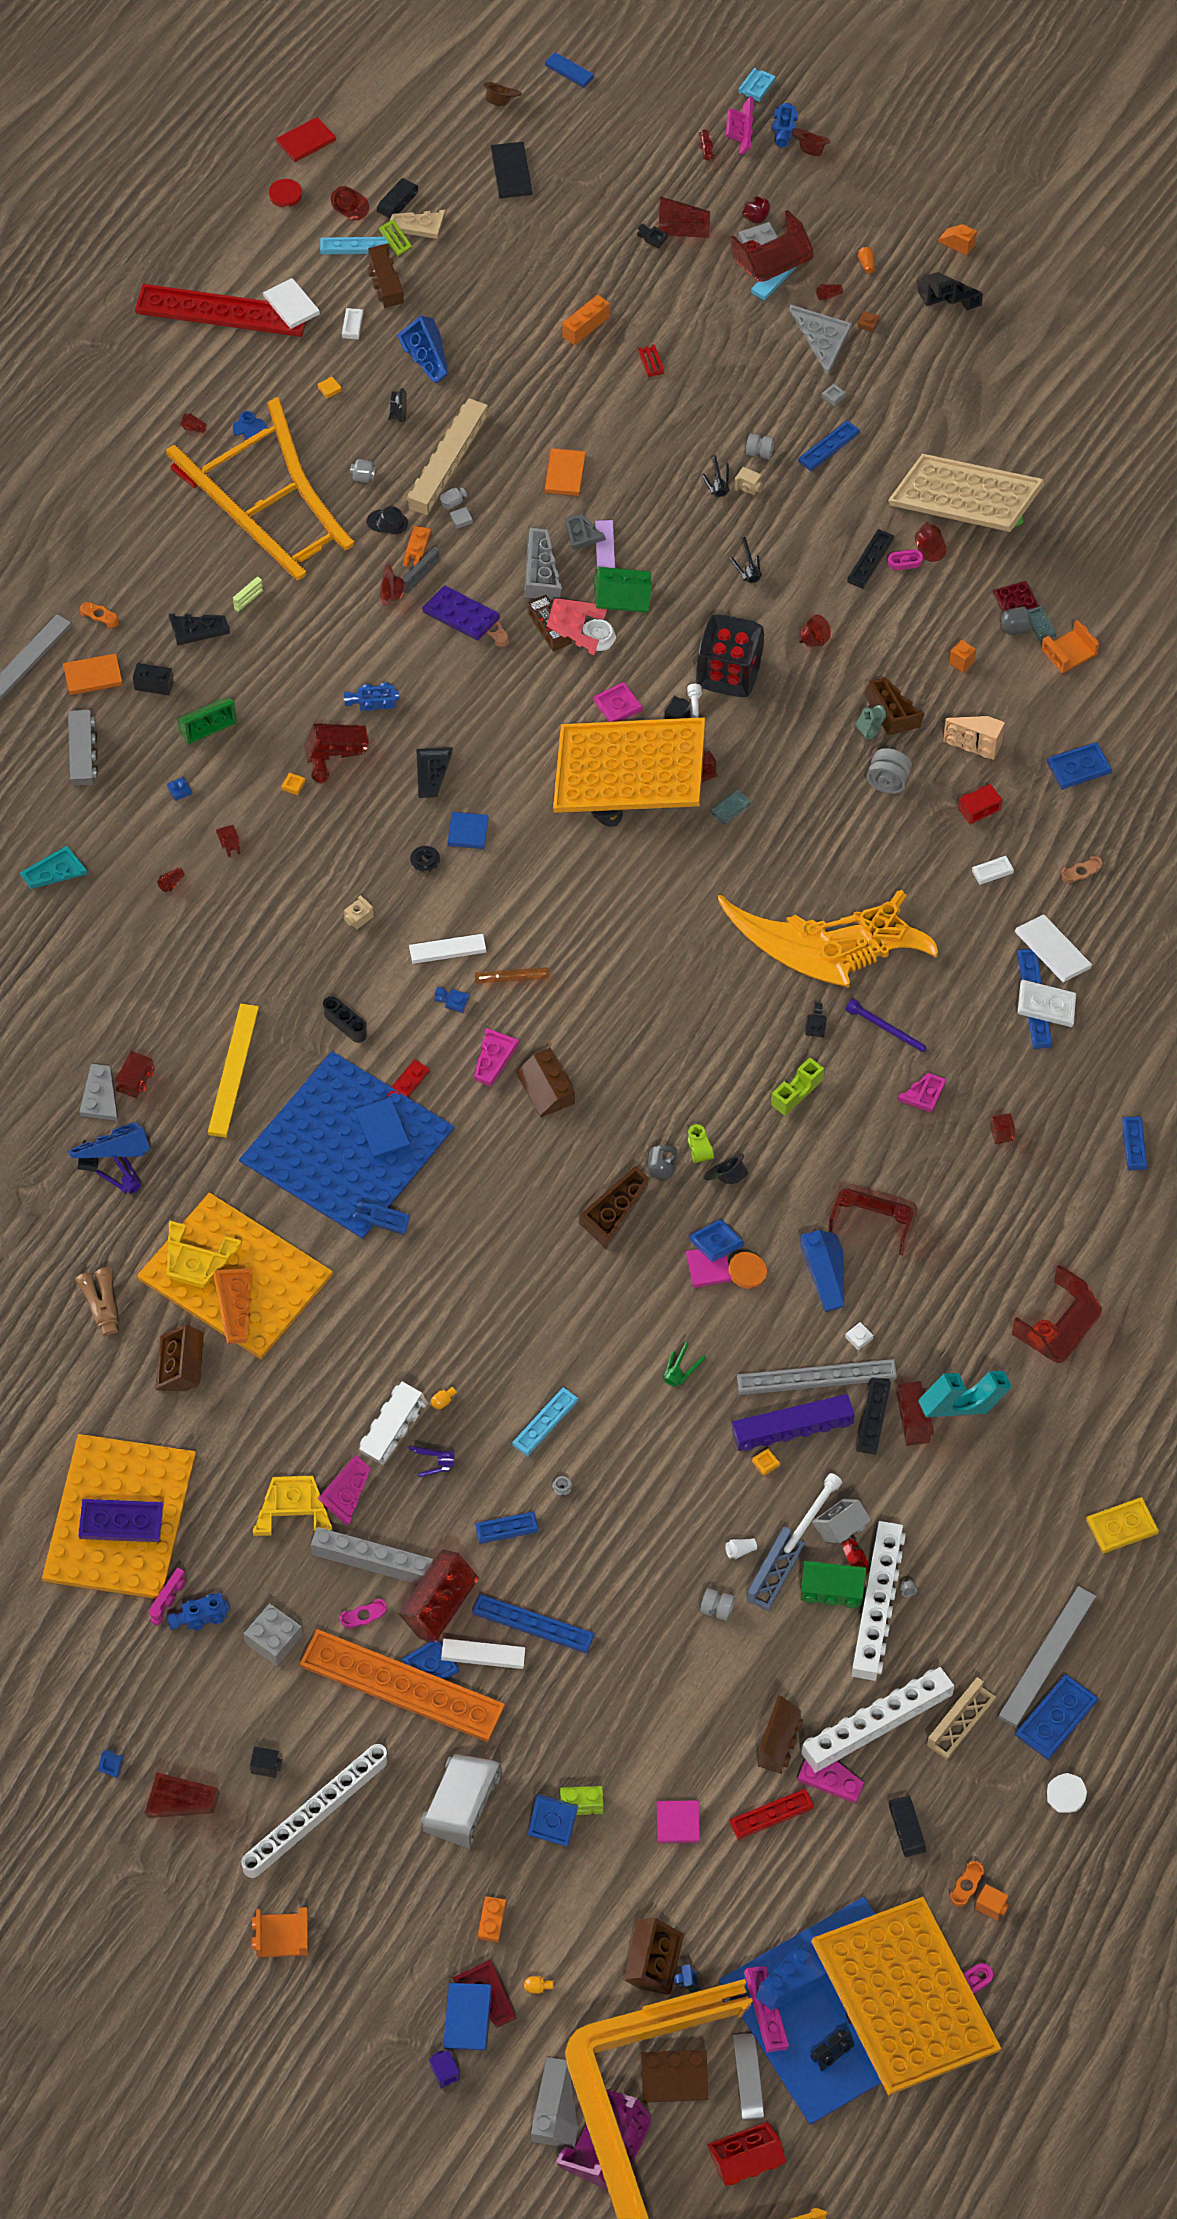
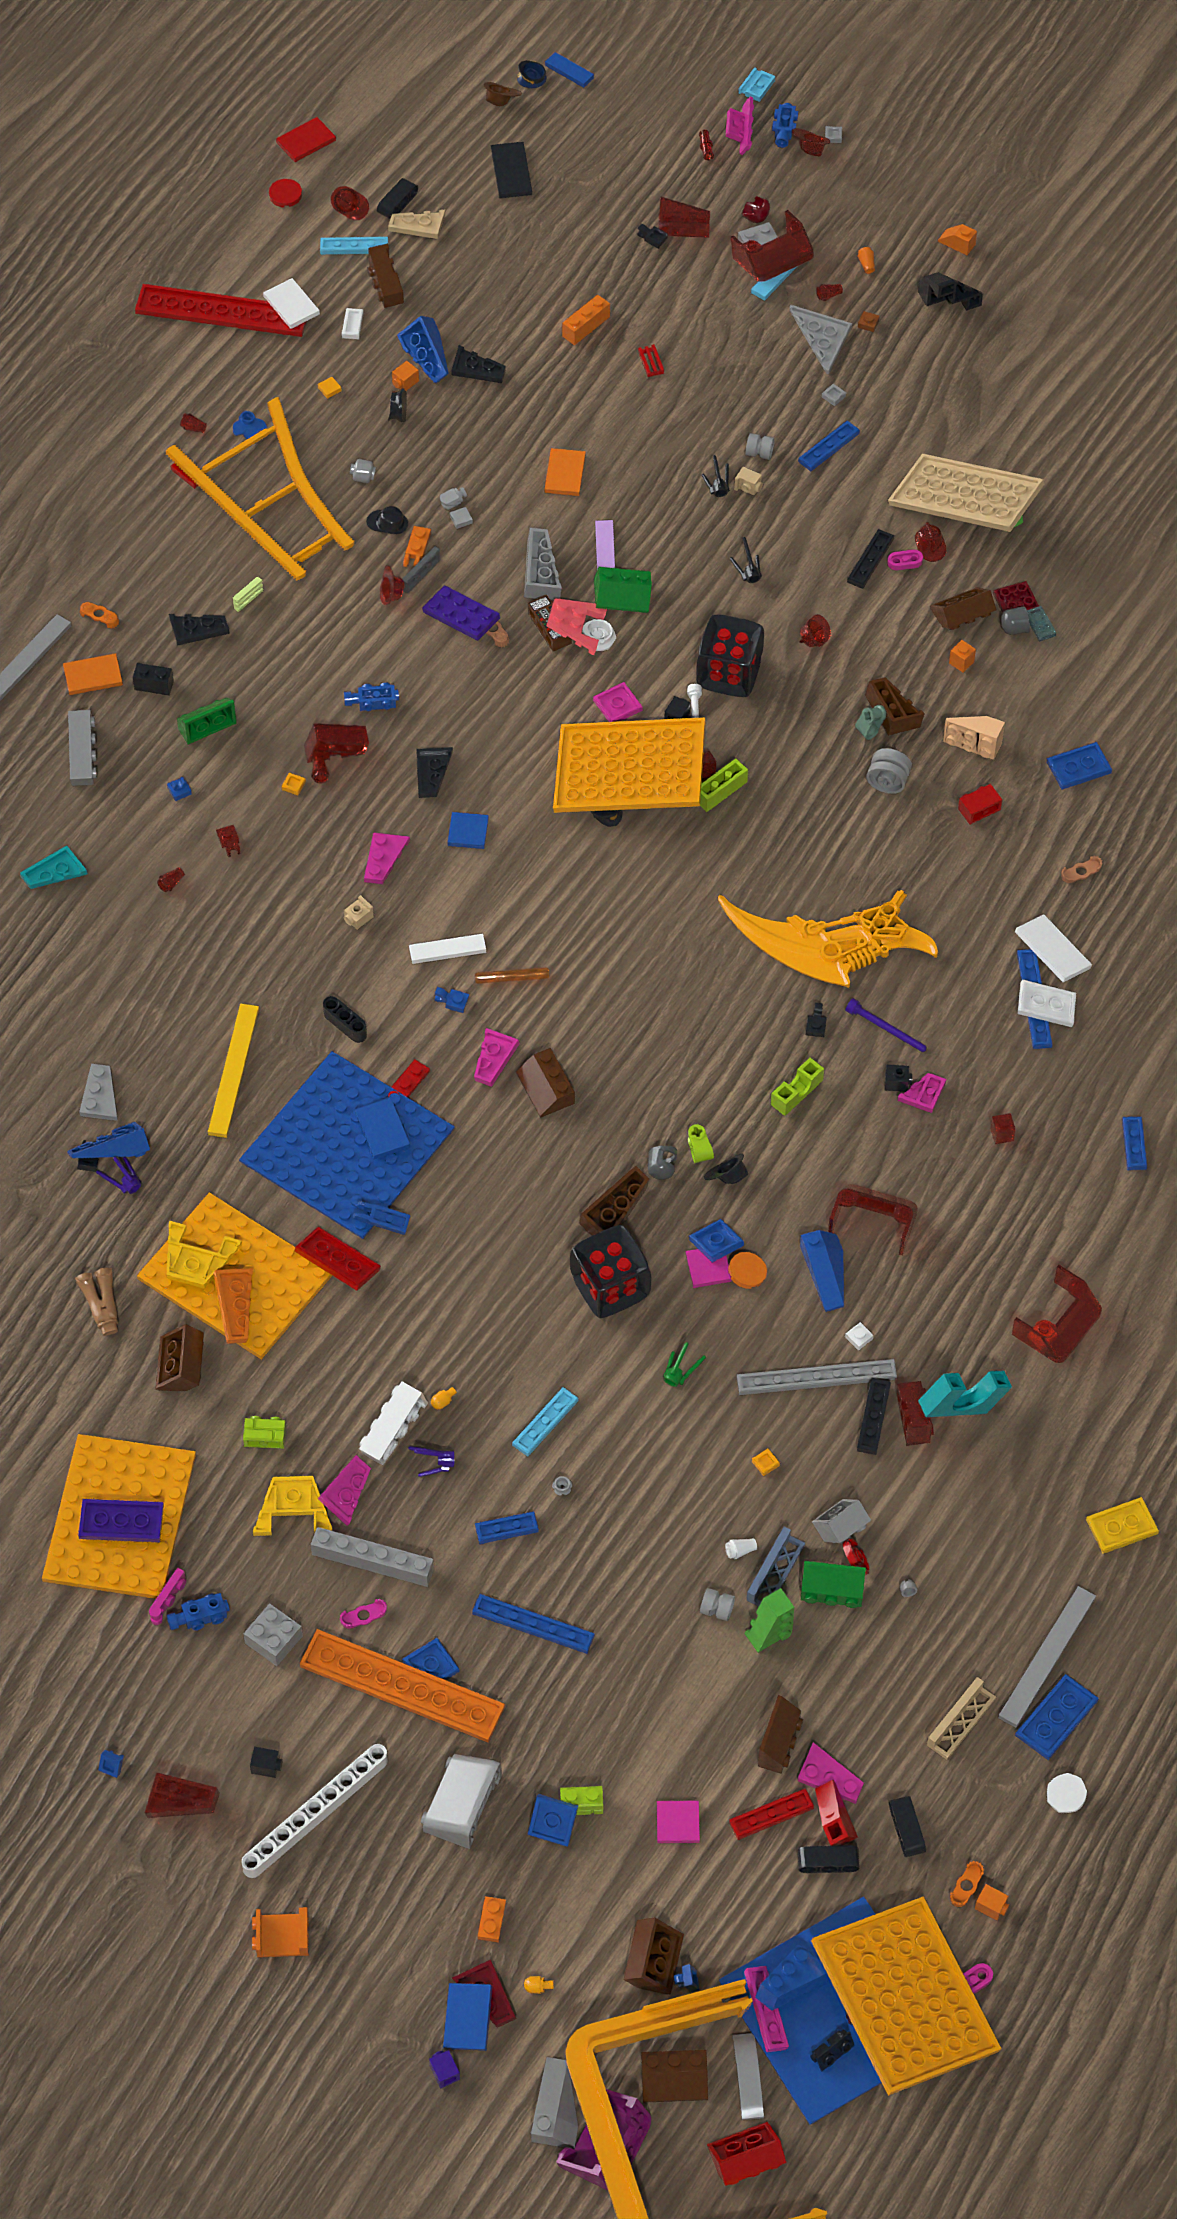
clear red brick [114,1051,154,1099] -> none
lime tile [379,219,412,257] -> none
clear red brick [398,1550,479,1642] -> none
tan brick [407,398,488,515] -> none
black gear [410,846,440,873] -> none
white tile [441,1639,525,1669] -> none
dark grey wing [565,514,606,550] -> none
clear light blue plate [711,790,751,825] -> none
dark purple brick [732,1394,855,1451] -> none
white piece [784,1473,842,1553] -> none
white brick [801,1667,954,1773] -> none
white brick [852,1521,906,1681] -> none
white tile [972,856,1014,885] -> none
orange panel [1041,620,1099,674] -> none
none -> lime brick [243,1416,286,1449]
none -> red tile [294,1227,381,1291]
none -> dark pink wing [364,833,410,884]
none -> orange brick [392,360,419,391]
none -> black wing [451,345,506,383]
none -> dark blue piece [517,60,547,88]
none -> black piece [570,1225,652,1318]
none -> lime brick [700,758,748,812]
none -> bright green wedge [745,1588,795,1653]
none -> black beam [797,1845,860,1873]
none -> red slope [815,1780,858,1846]
none -> light grey tile [825,126,842,143]
none -> black brick [884,1064,913,1092]
none -> reddish brown slope [930,587,996,630]

